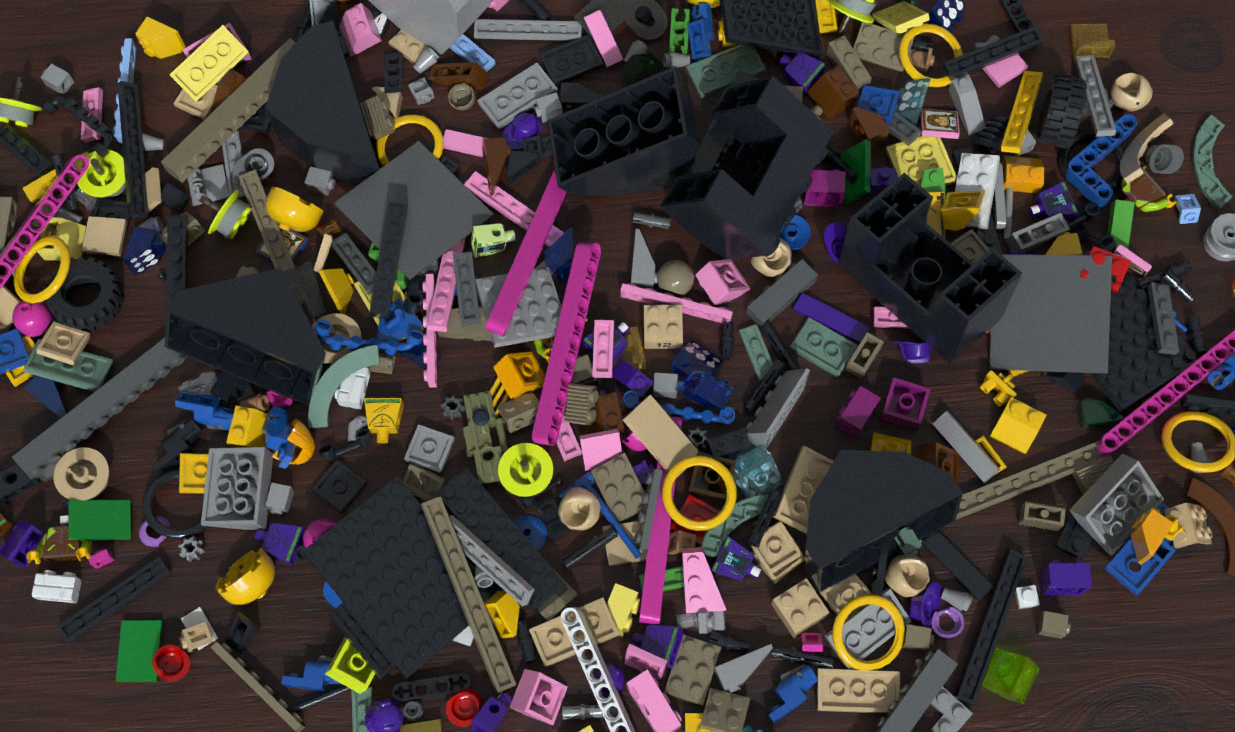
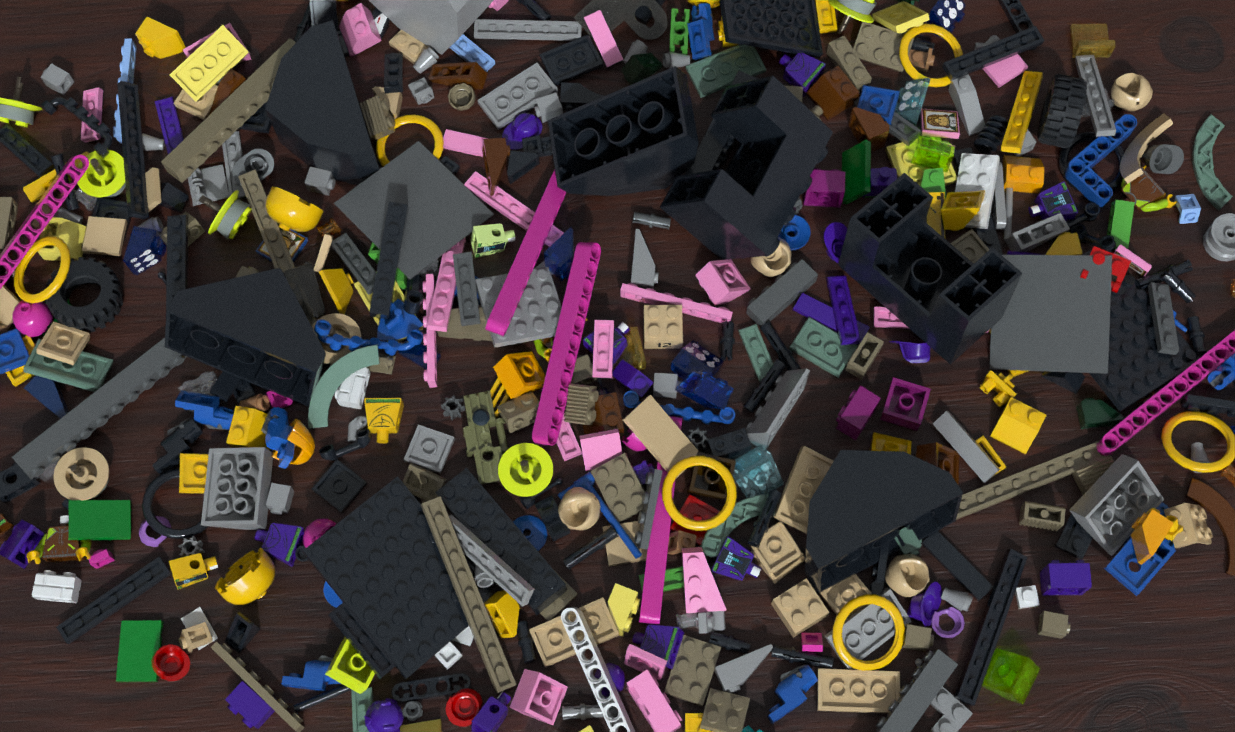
dark tan helmet [657,260,694,295] -> none
black pin [825,144,859,184] -> none
none -> dark purple tile [155,97,184,154]
none -> yellow torso [169,553,218,590]
none -> dark purple brick [225,681,275,729]
none -> white plate [435,642,462,670]
none -> dark purple tile [826,275,861,345]
none -> clear neon green slope [911,136,955,173]

